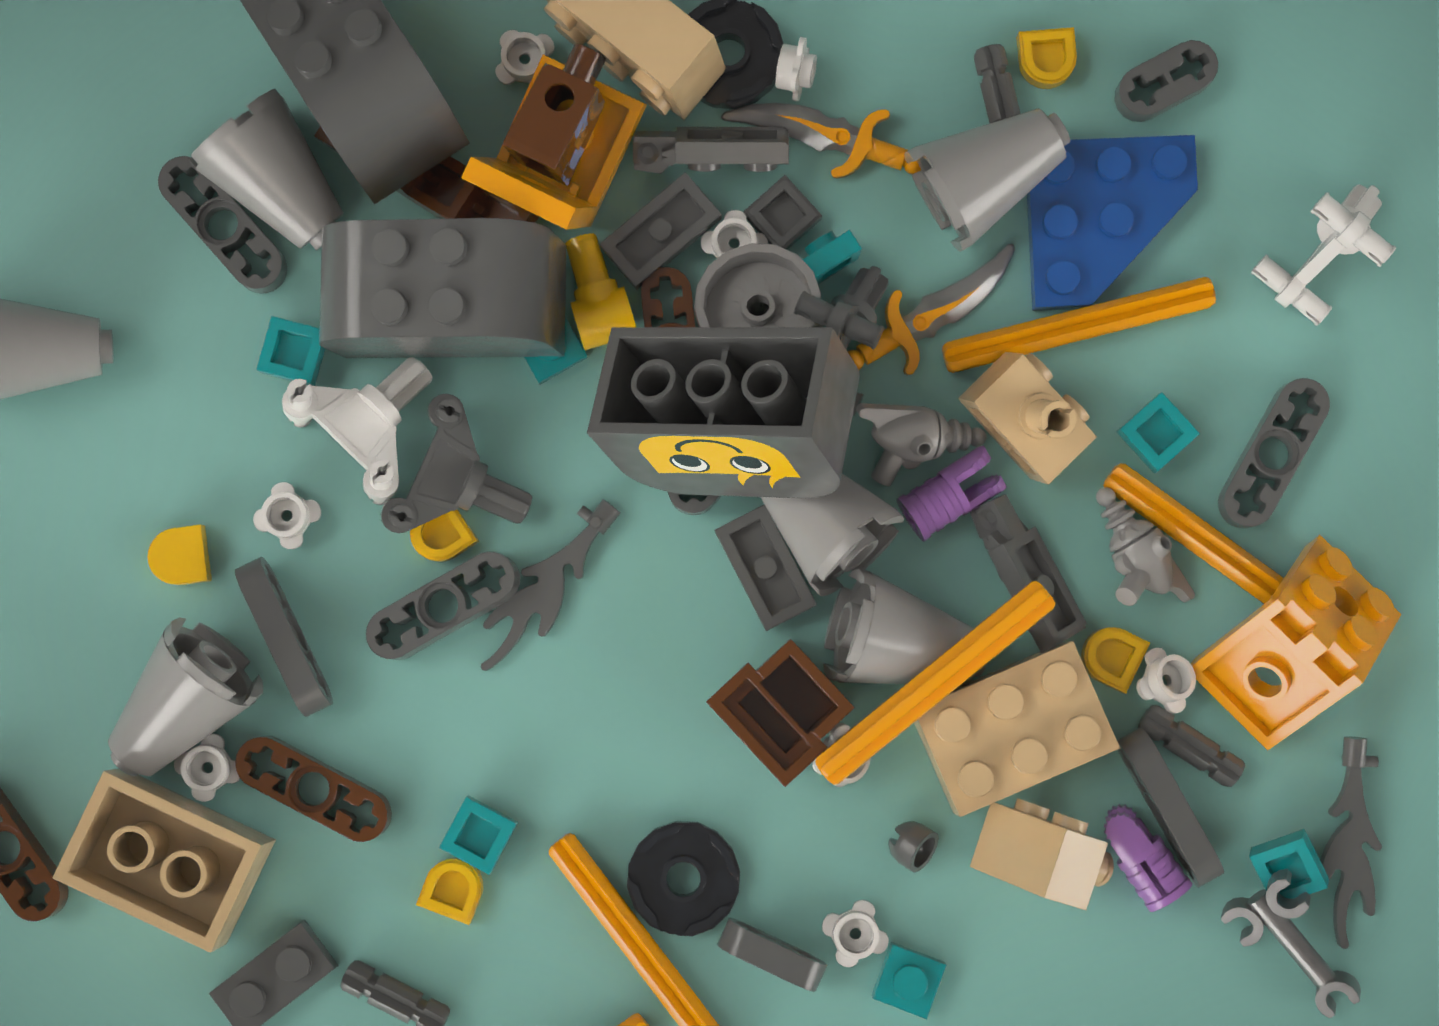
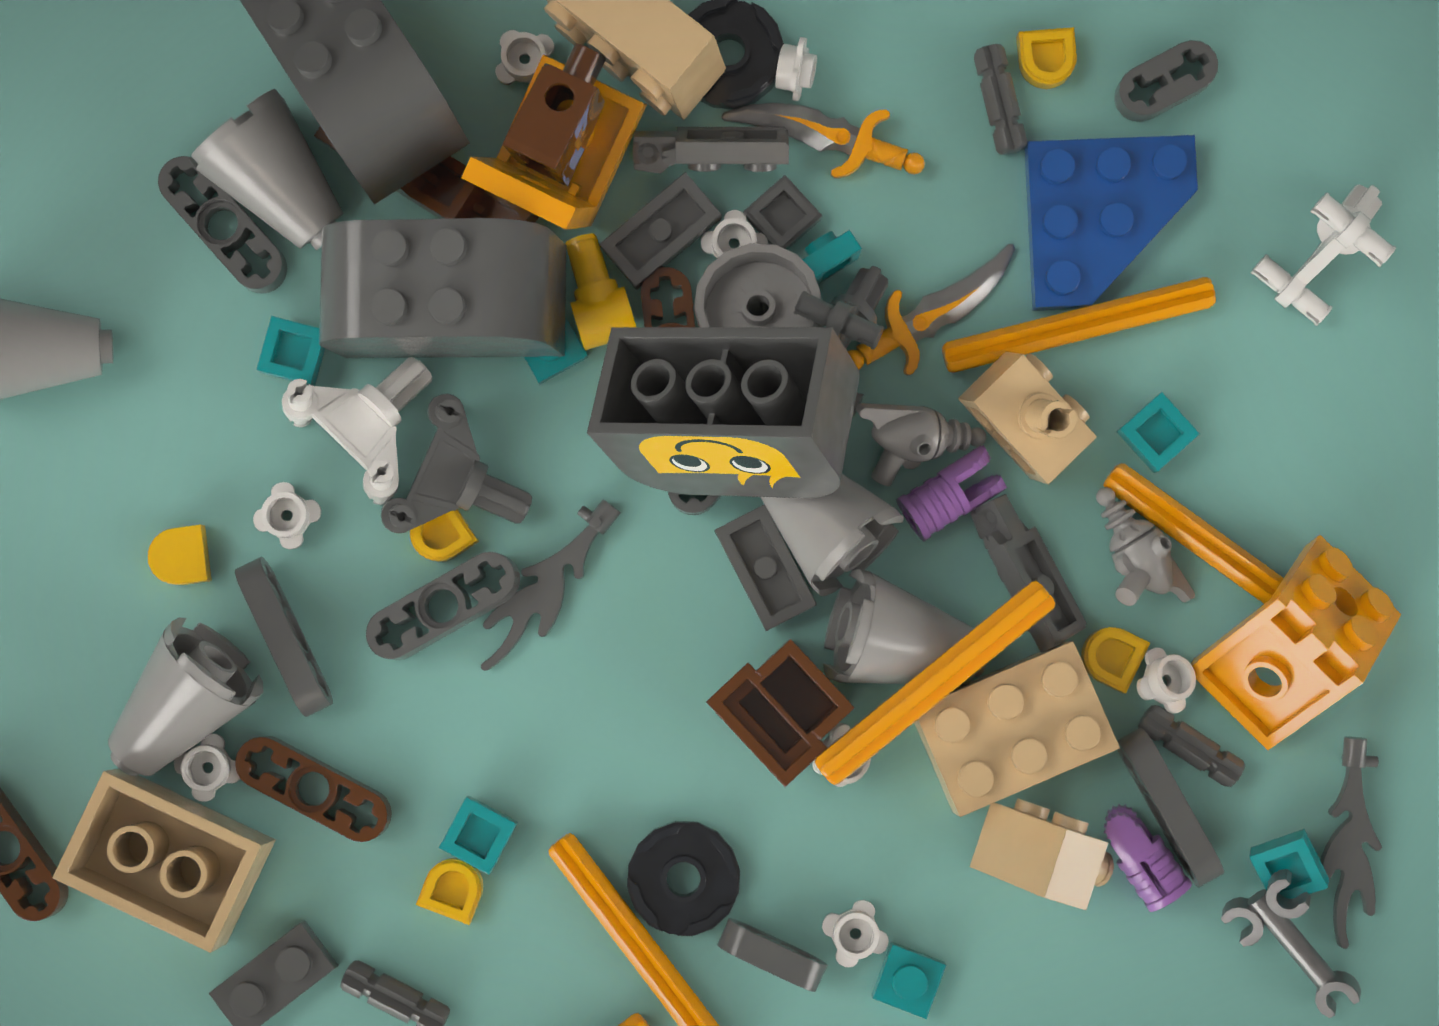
dark grey hinge [888,821,939,873] -> none
light grey cone [904,108,1070,252] -> none
dark grey beam [1218,378,1330,528] -> none

